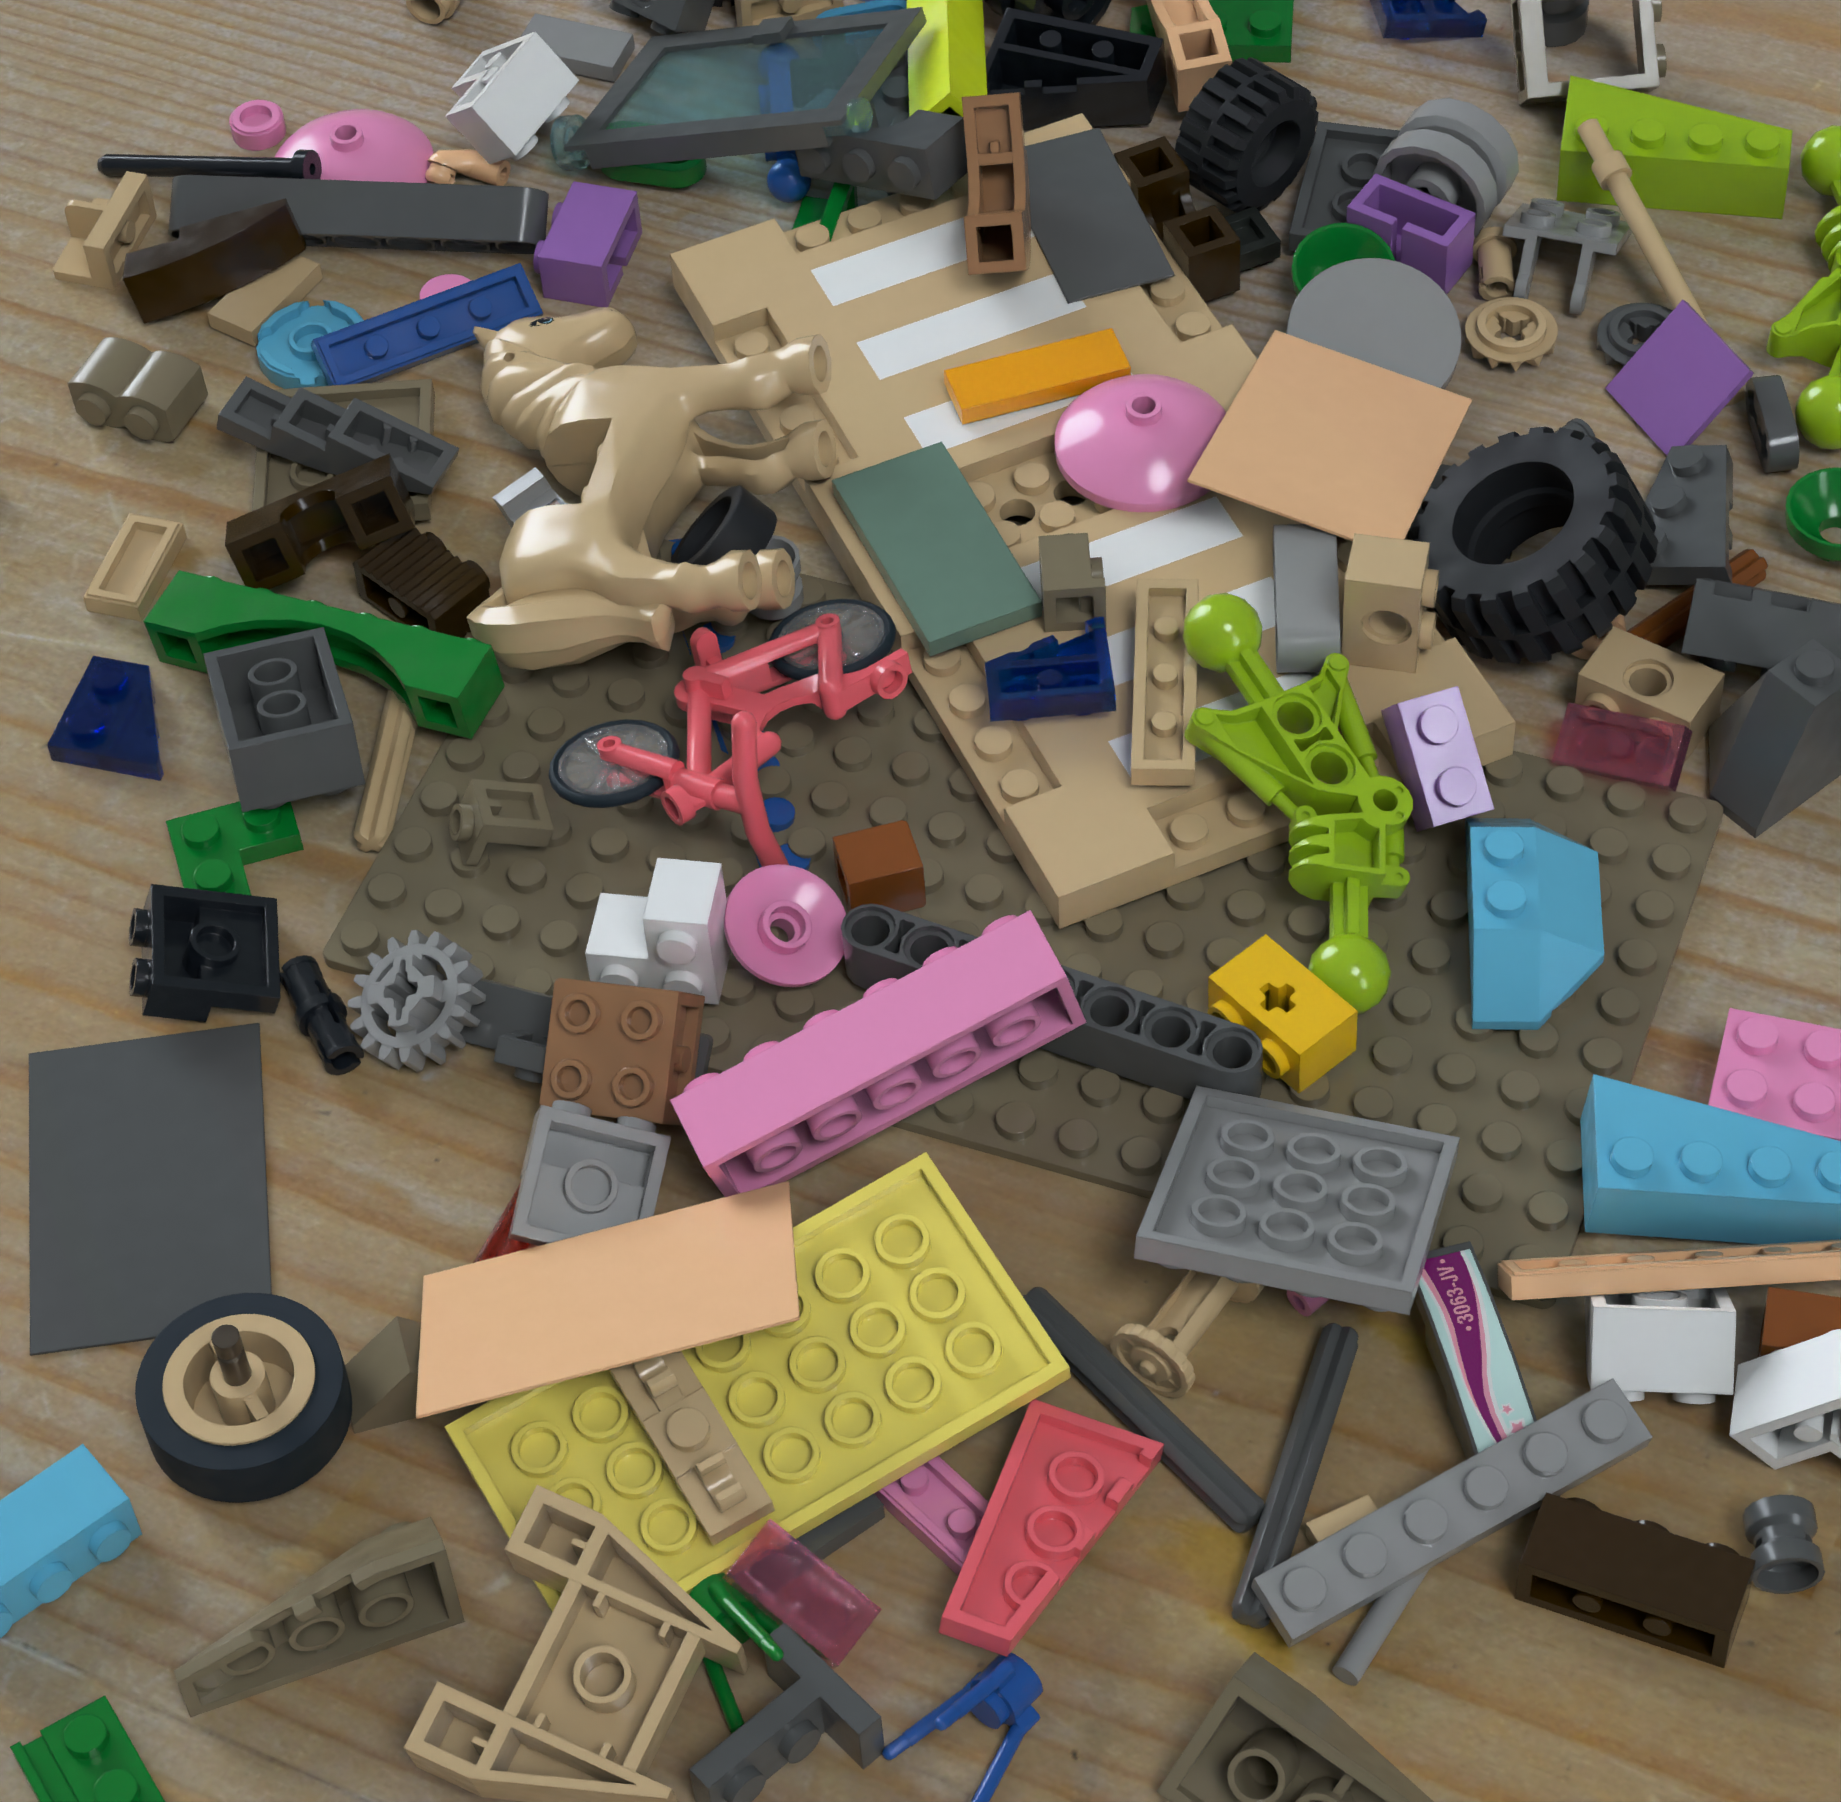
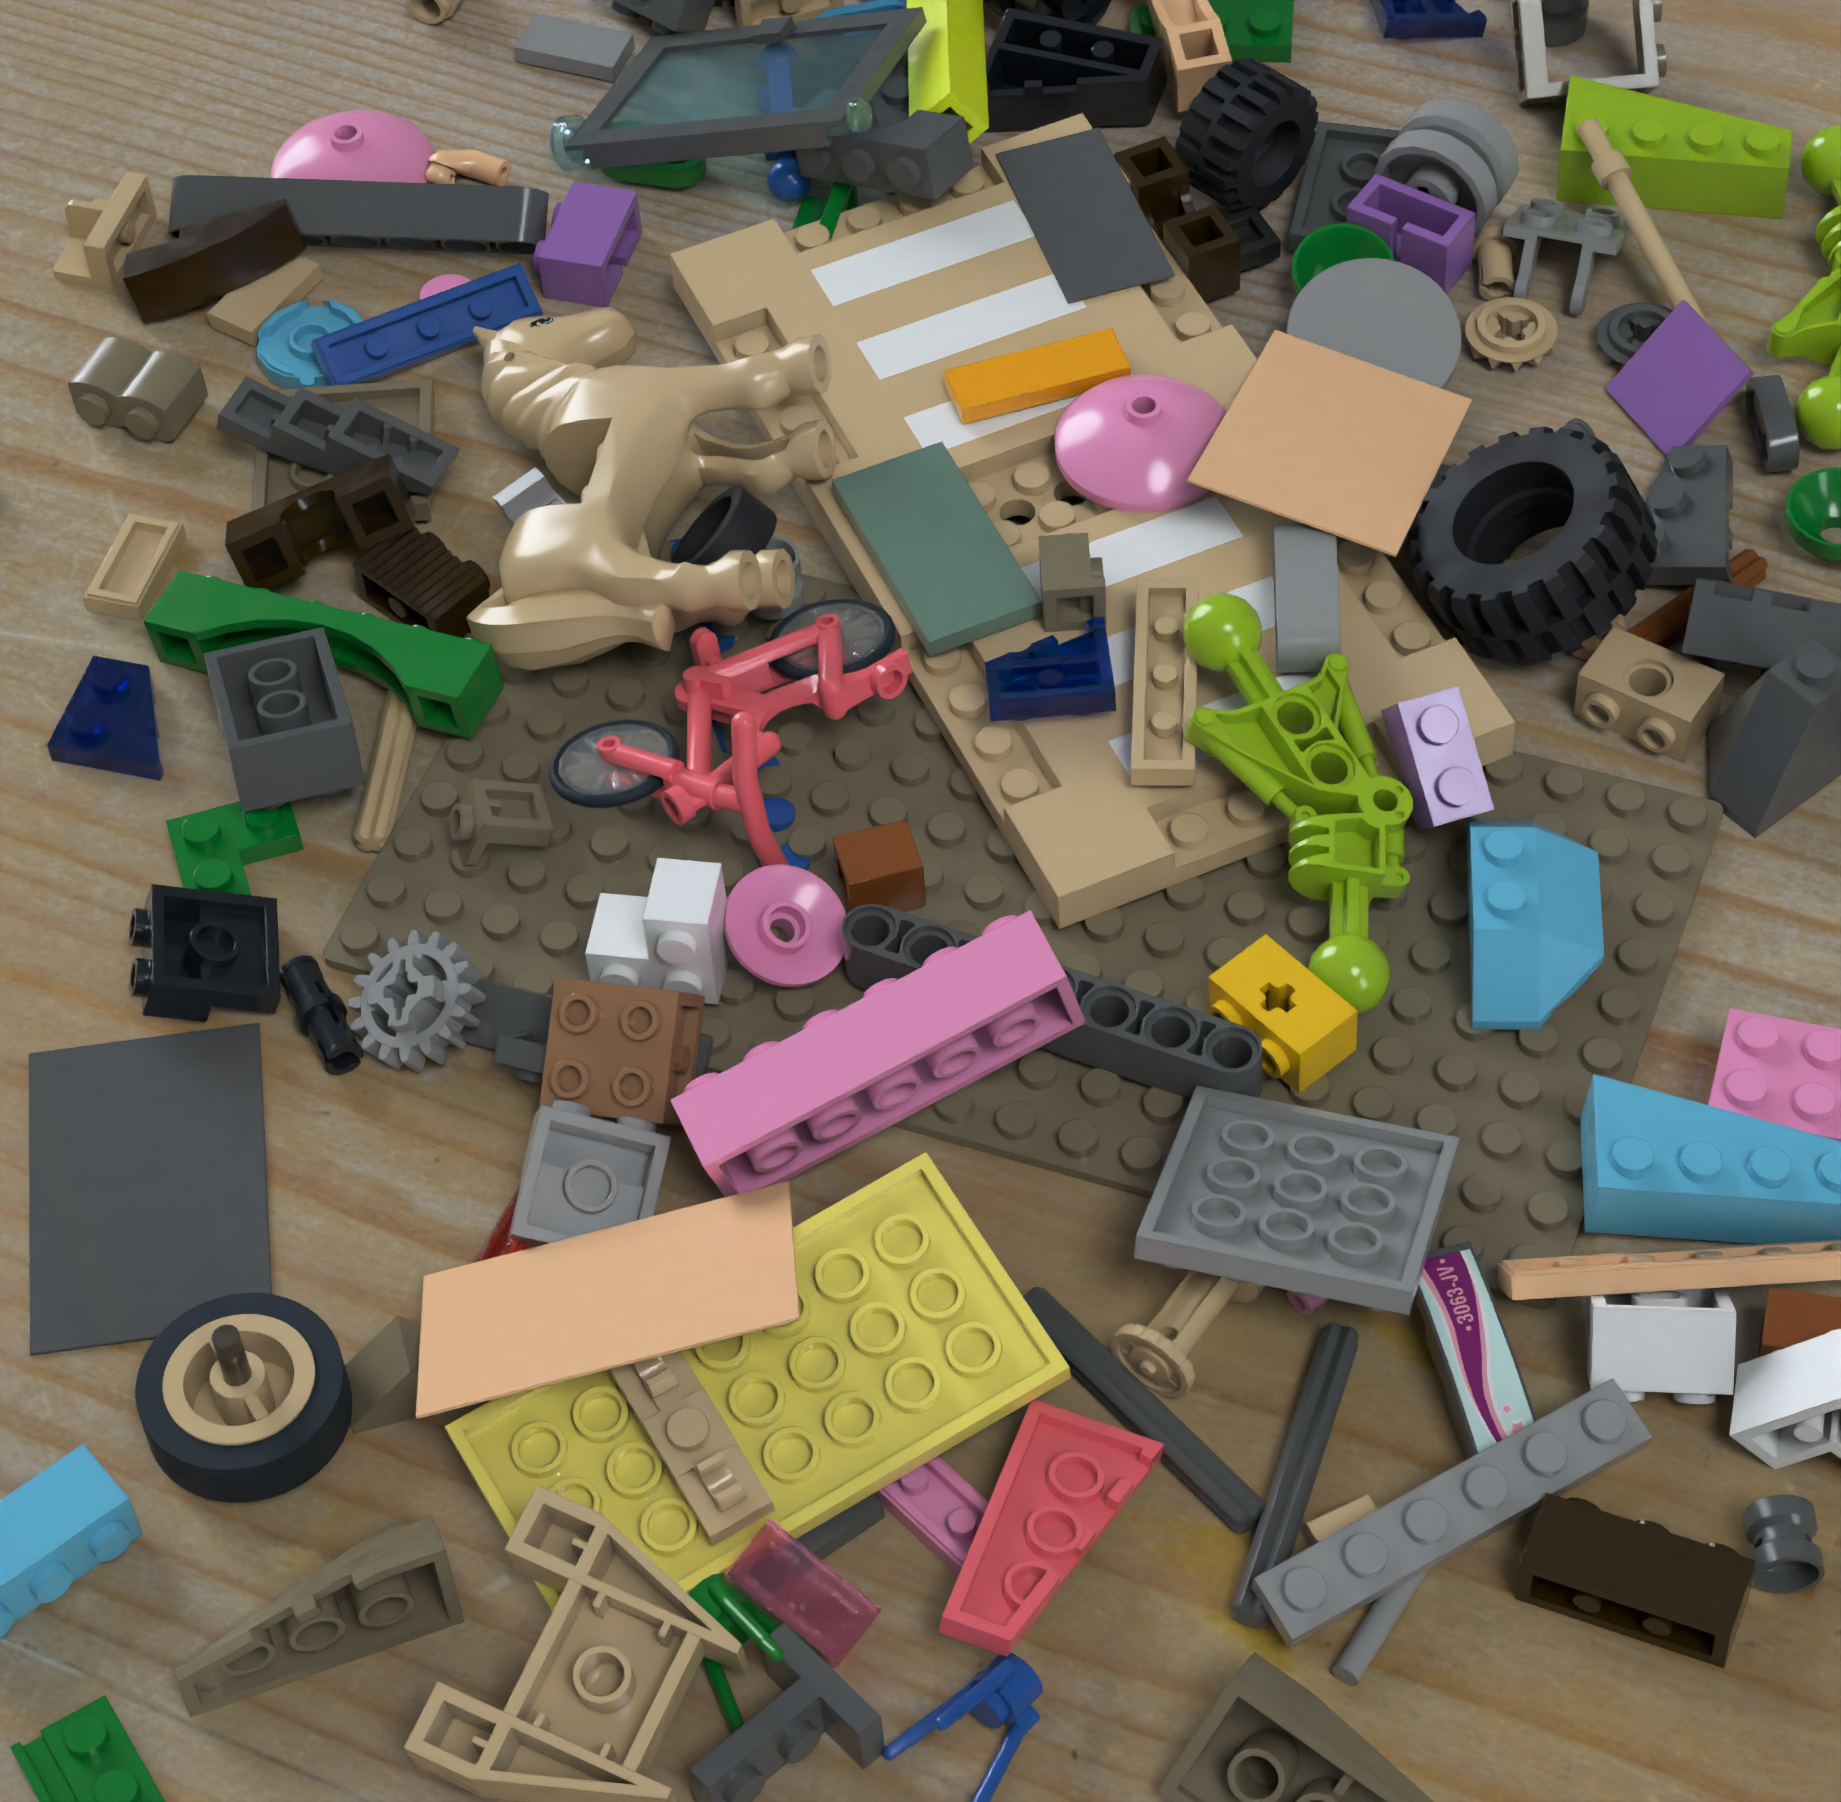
black bar [97,149,322,179] -> none
bright pink tile [229,100,286,151] -> none
white brick [445,32,579,164] -> none
medium nougat arch [962,92,1031,275] -> none
tan brick [1341,533,1439,673] -> none
clear pink plate [1551,702,1692,792] -> none

